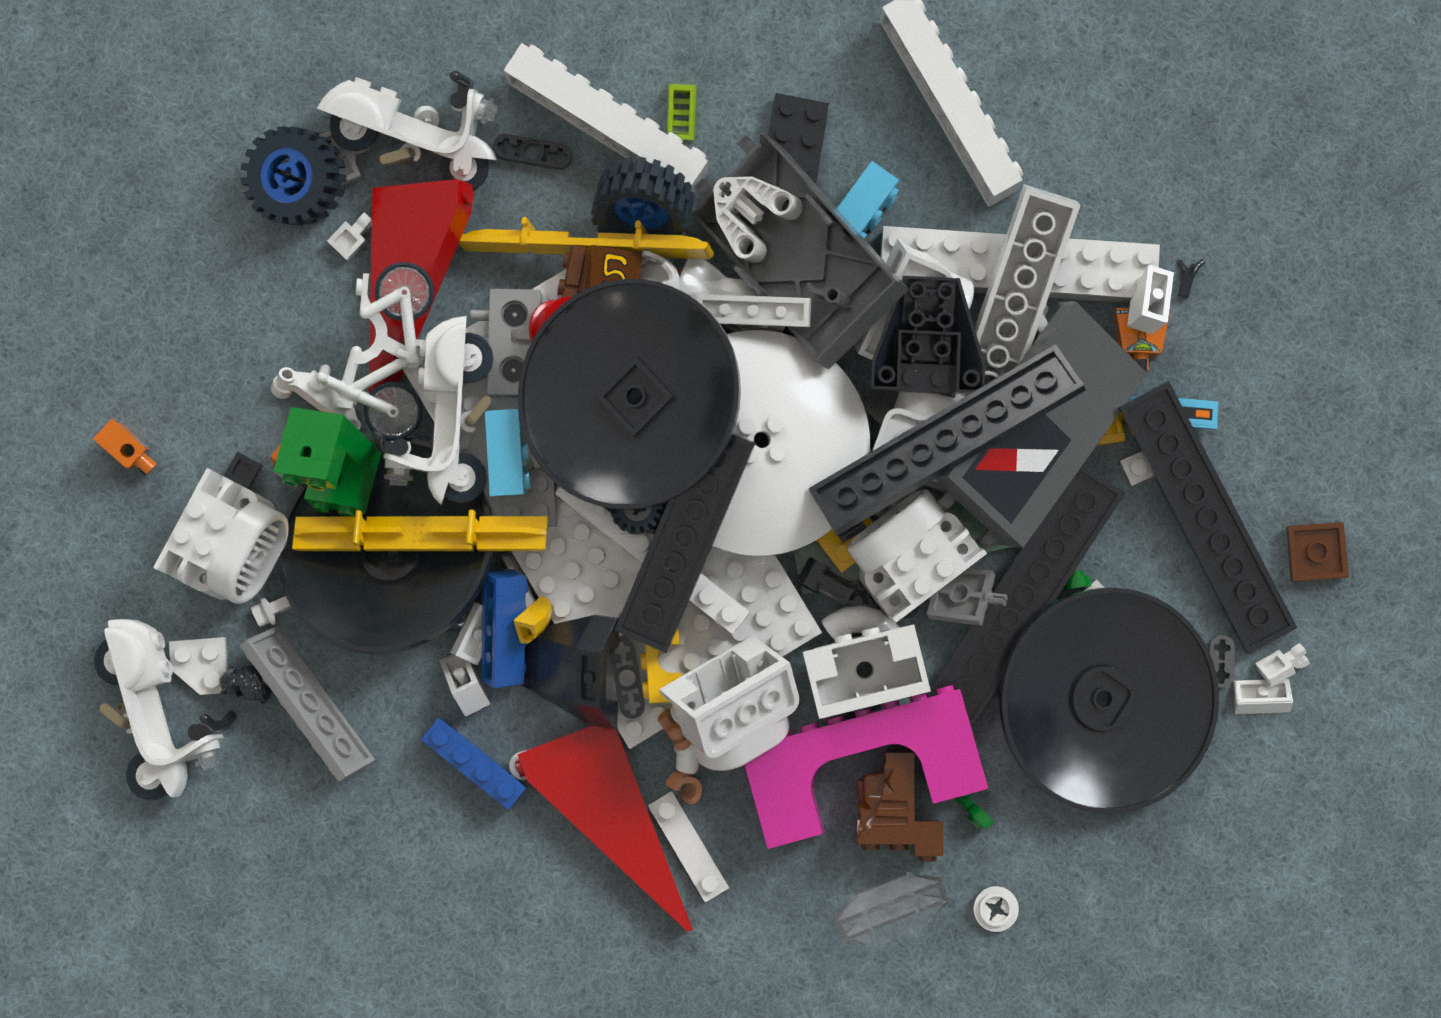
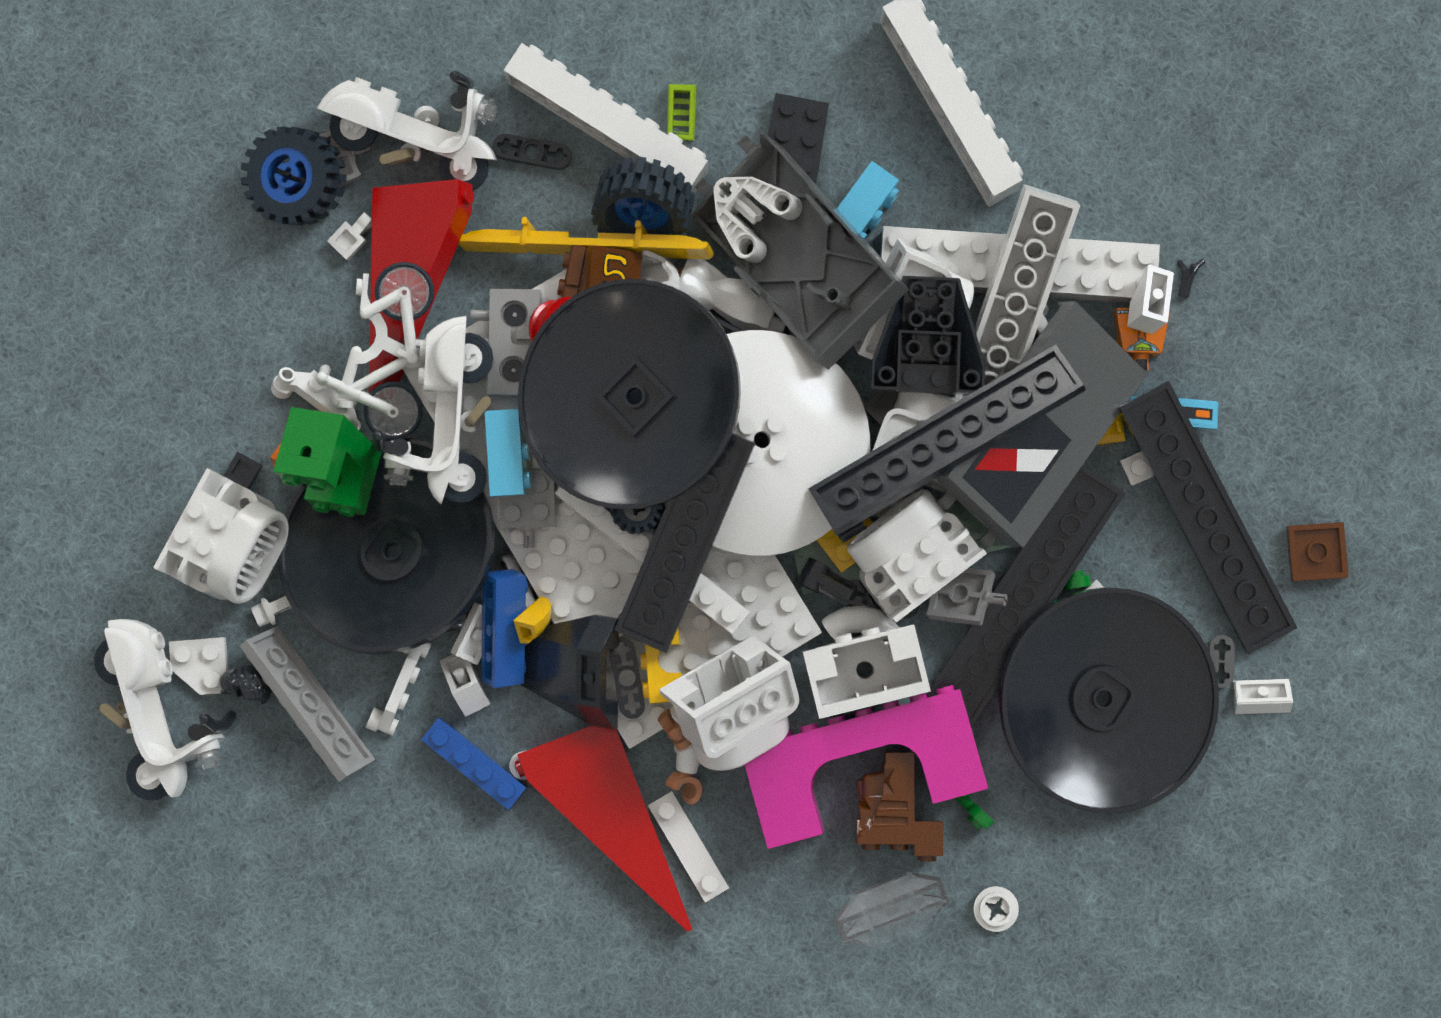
orange torso [93,418,157,476] -> none
yellow piece [292,510,548,551] -> none
white plate [697,294,811,327] -> none
white plate [1255,643,1310,687] -> none
none -> white plate [366,642,432,736]

